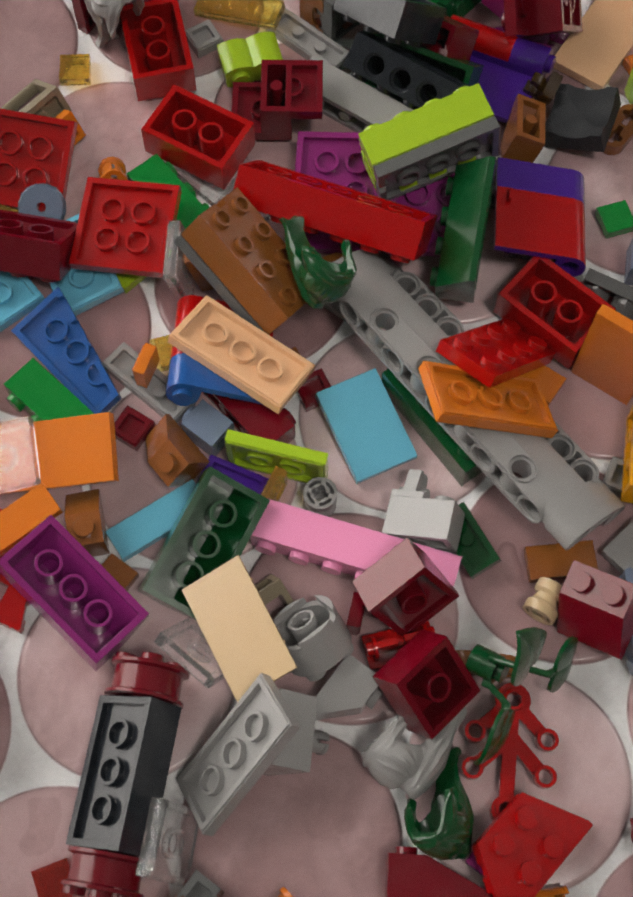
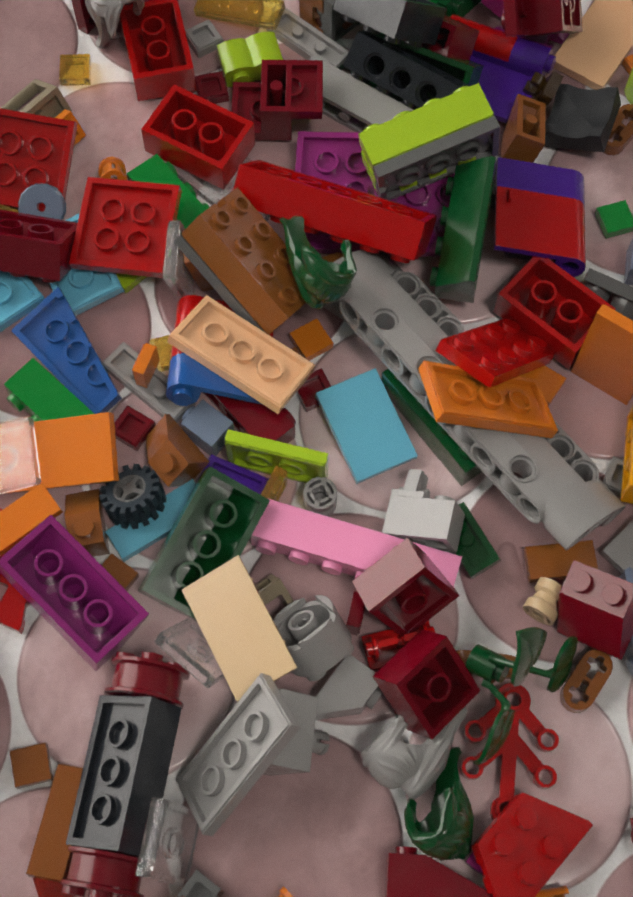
none -> dark orange tile [10,743,53,789]
none -> dark orange tile [26,764,83,883]
none -> black wheel [100,464,167,529]
none -> dark red tile [195,71,229,104]
none -> orange tile [289,318,334,361]
none -> dark orange beam [560,650,613,713]

